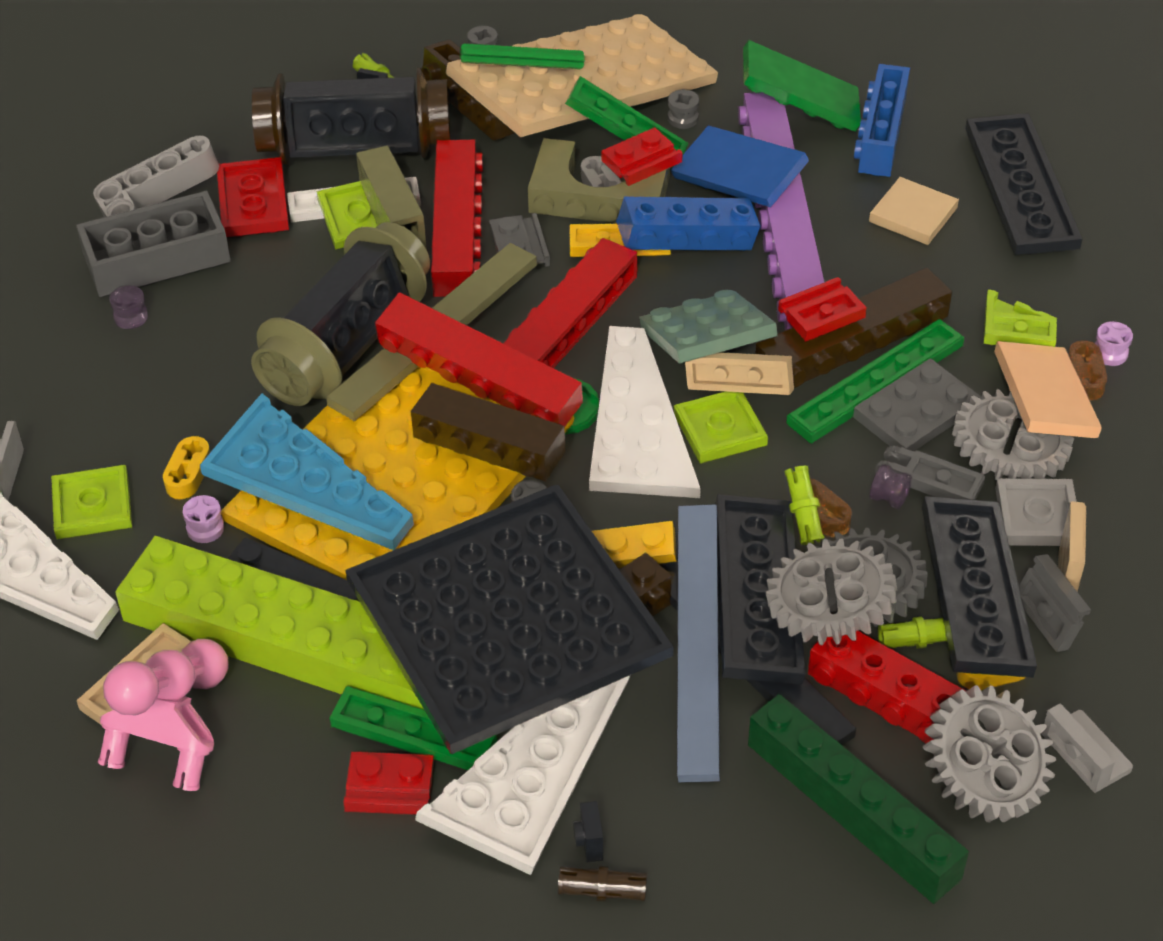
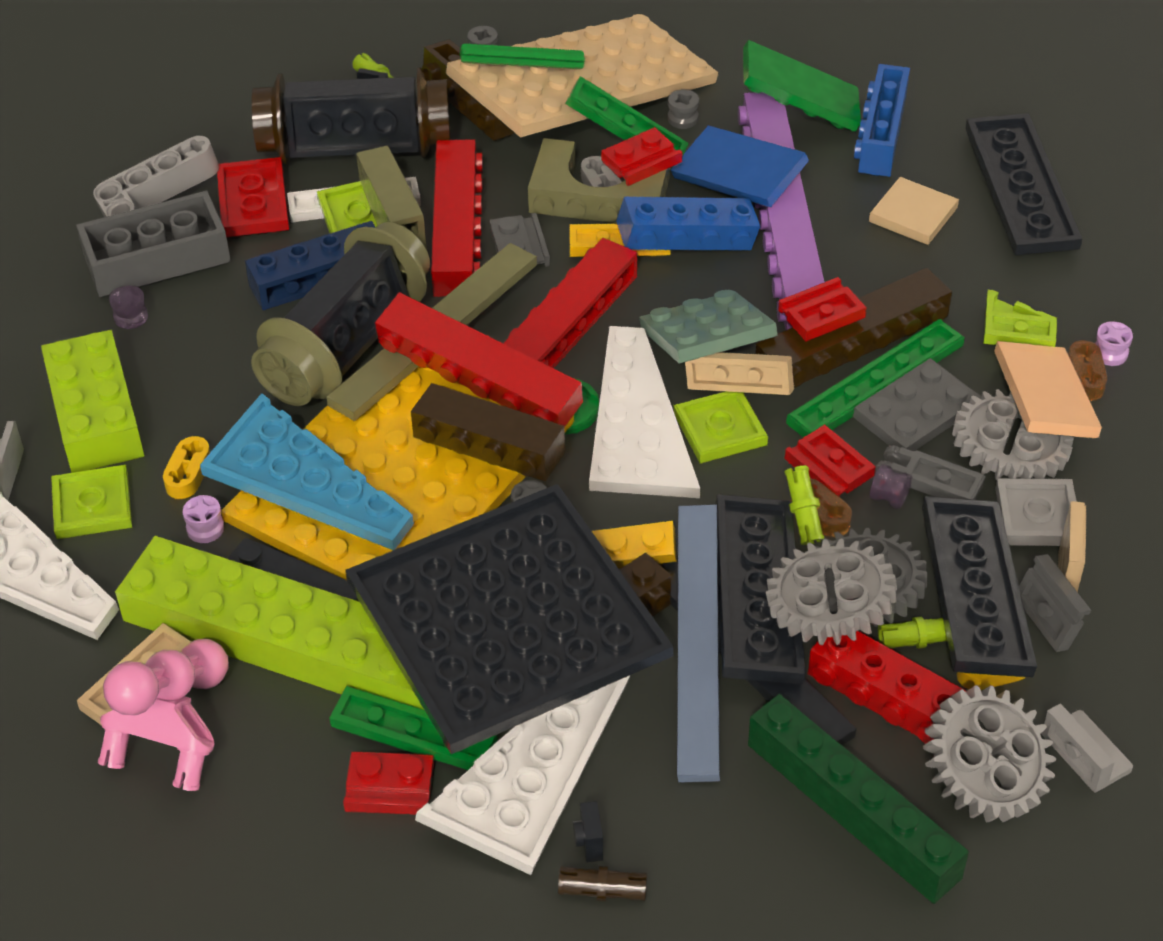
none -> lime brick [41,329,144,473]
none -> dark blue brick [245,221,375,310]
none -> red plate [785,424,876,501]

